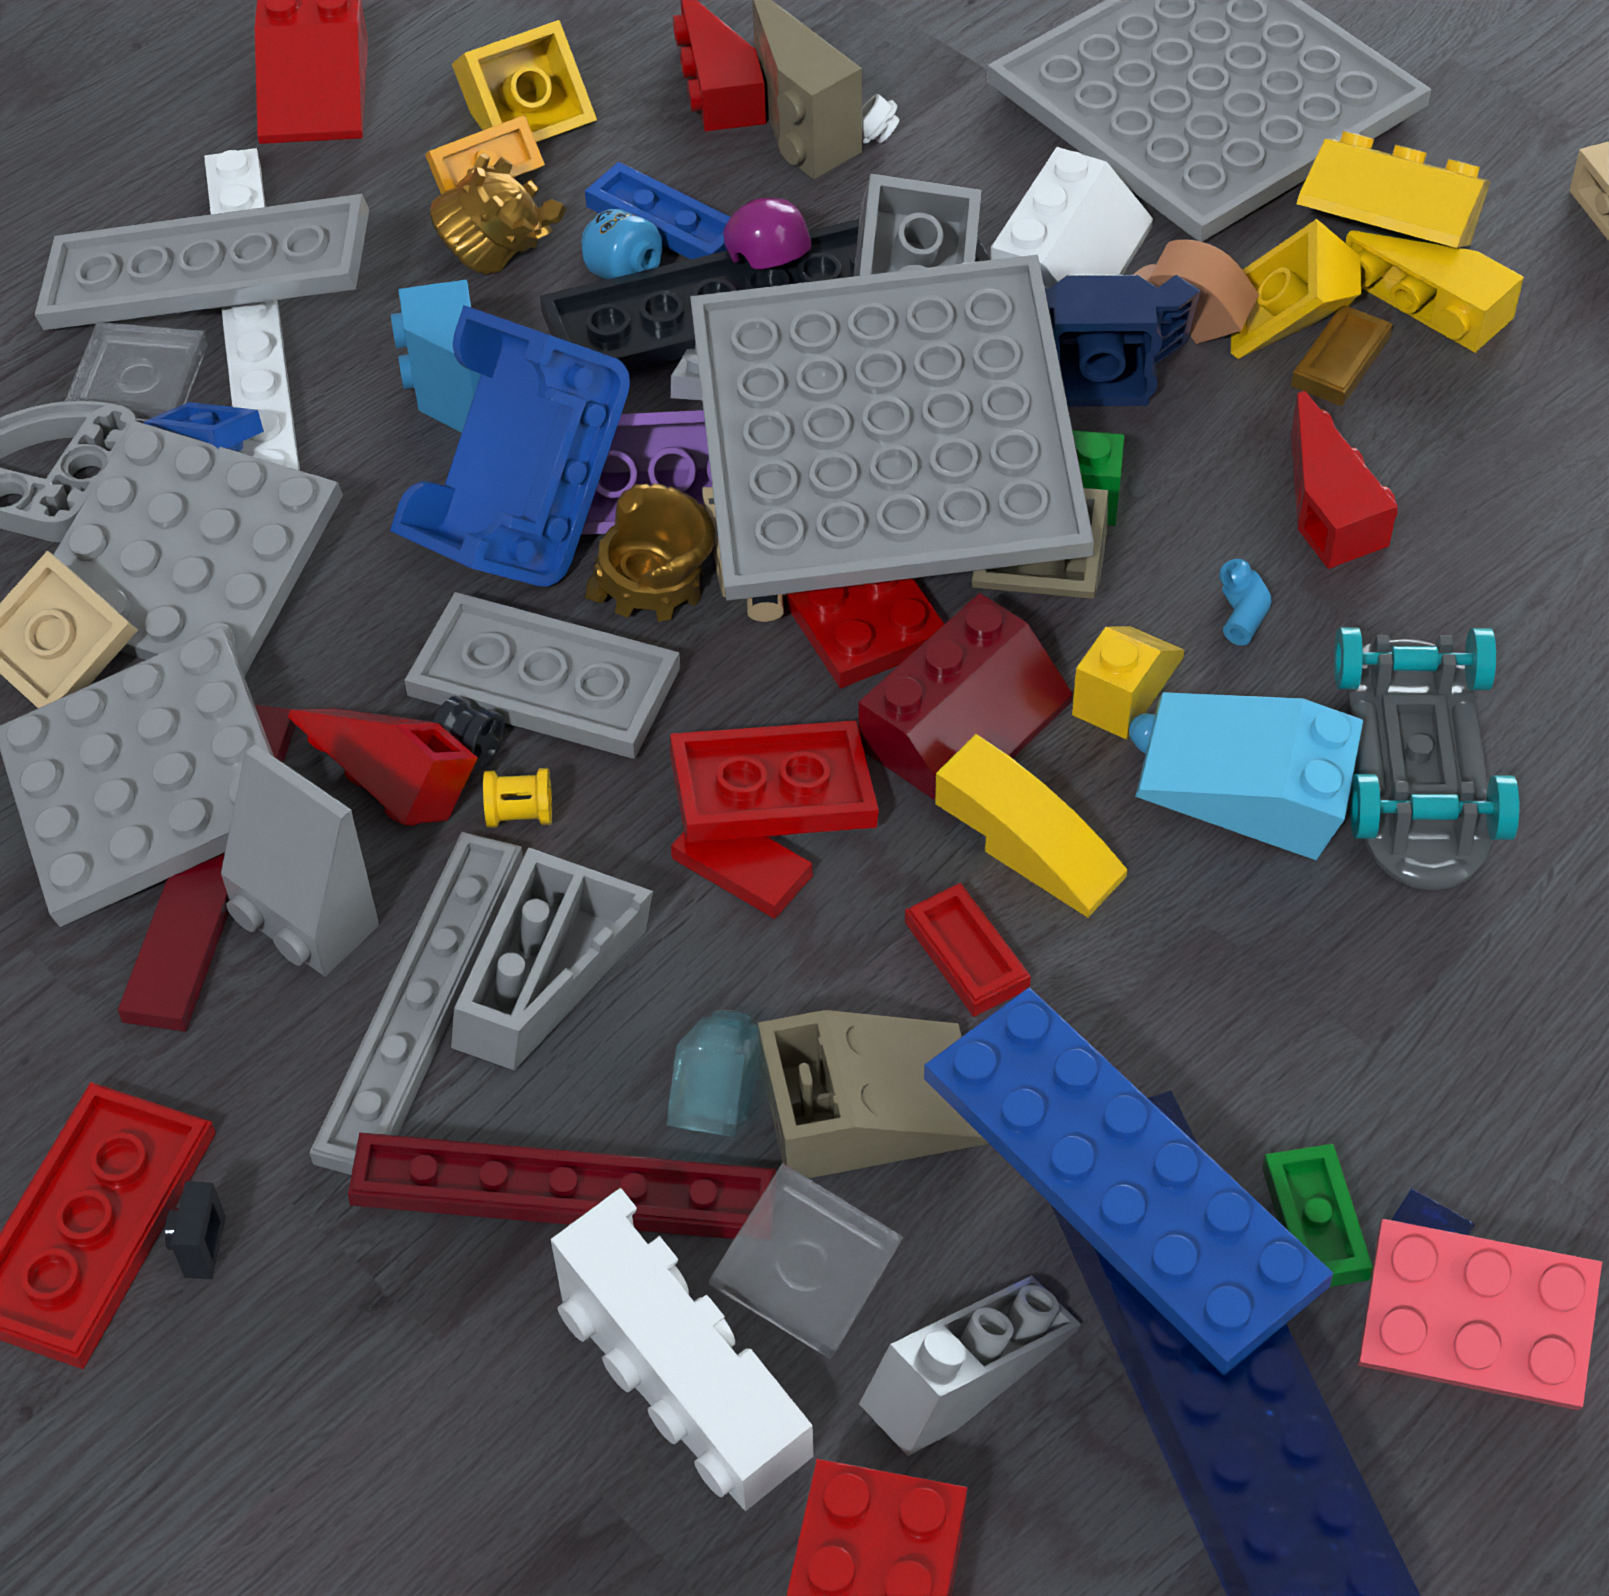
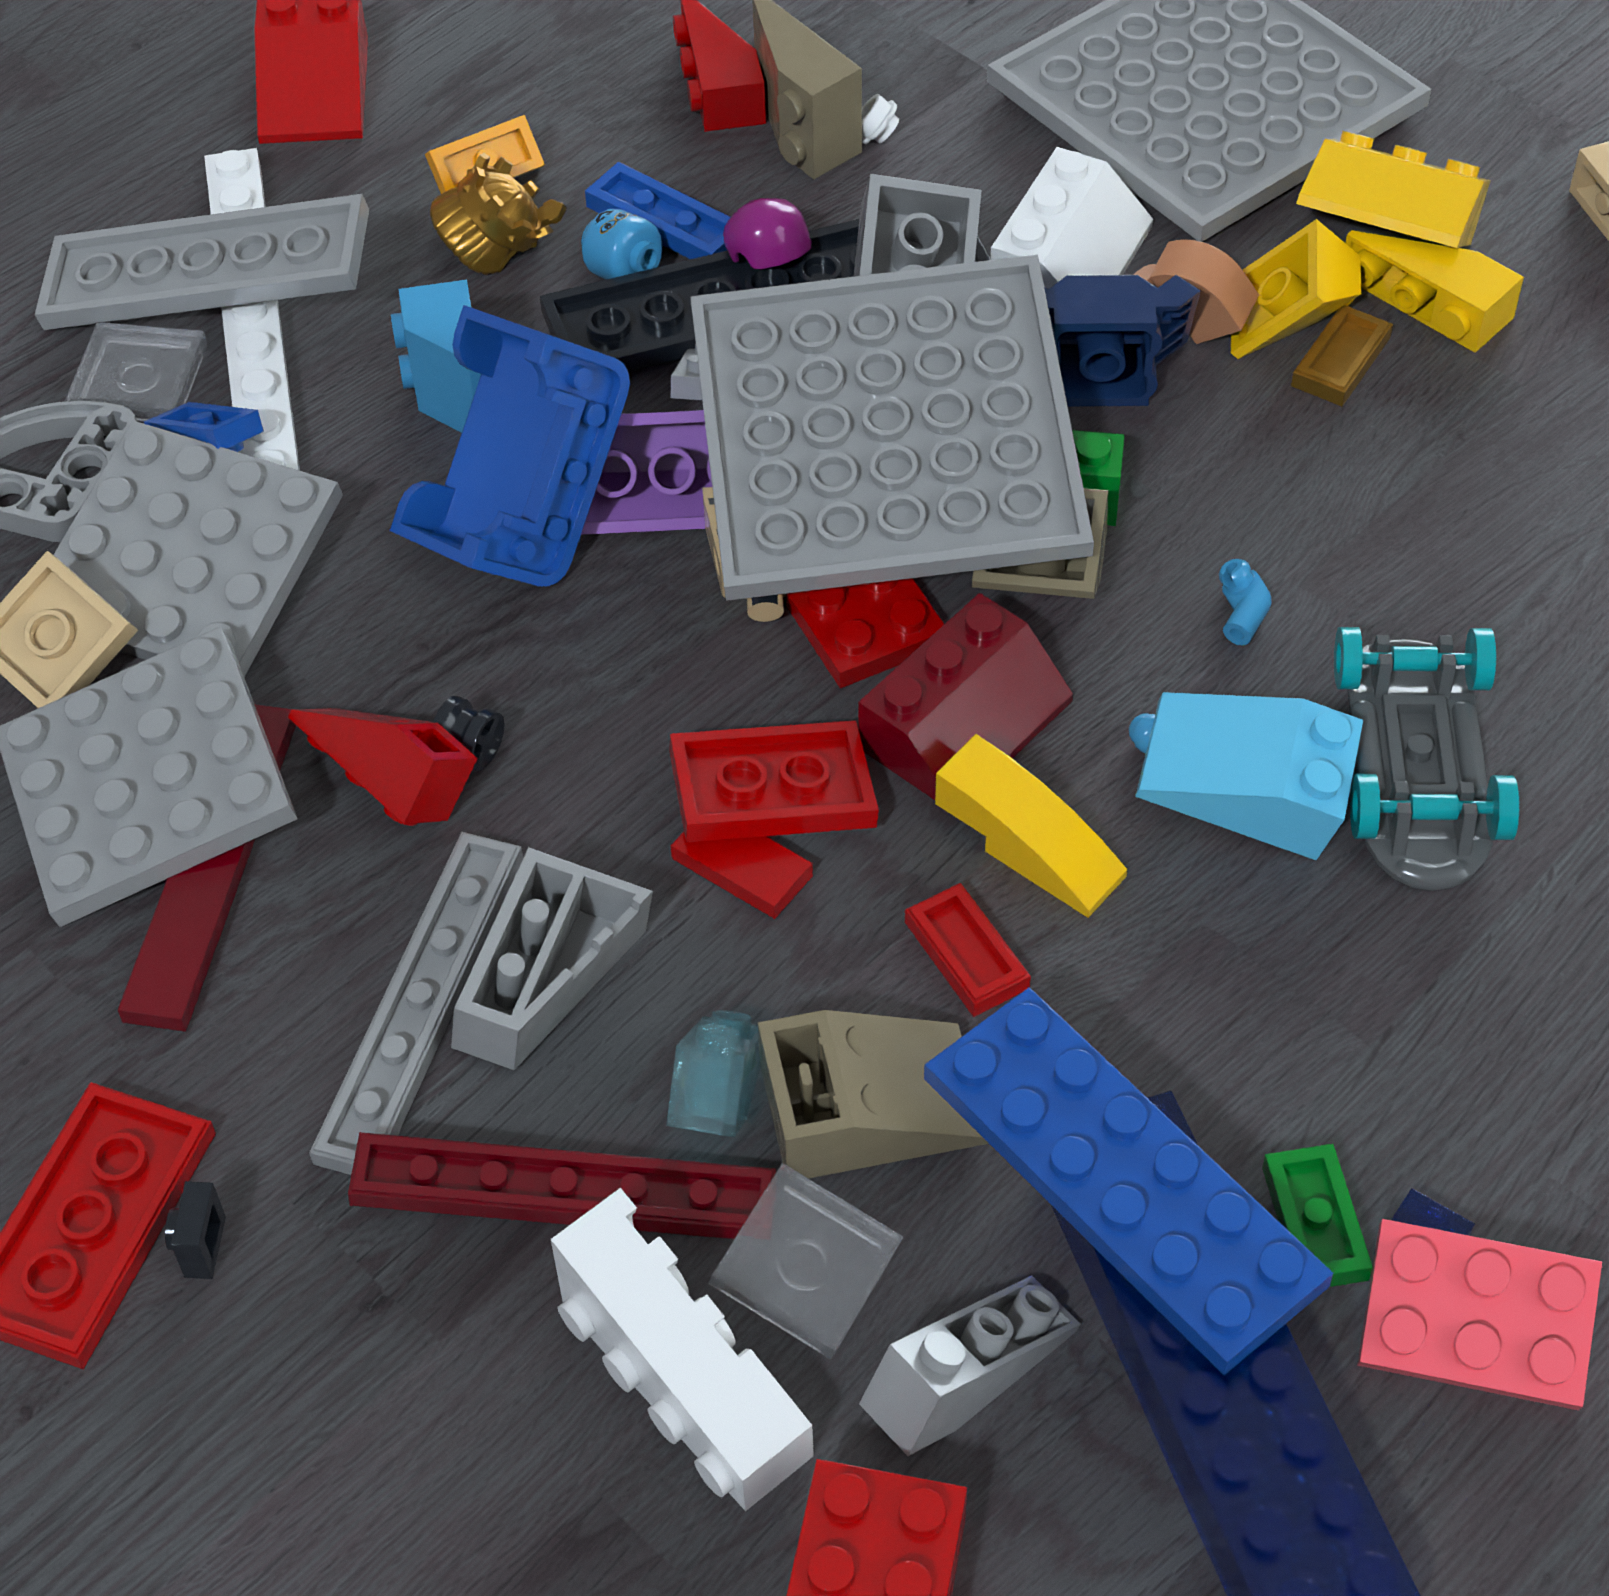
light grey slope [221,744,380,977] -> none
light grey plate [404,592,681,759] -> none
yellow slope [452,20,597,143] -> none
yellow bush [483,768,552,828] -> none
pearl gold hair [585,483,715,622] -> none
yellow slope [1072,626,1184,740] -> none
red slope [1291,390,1398,569] -> none

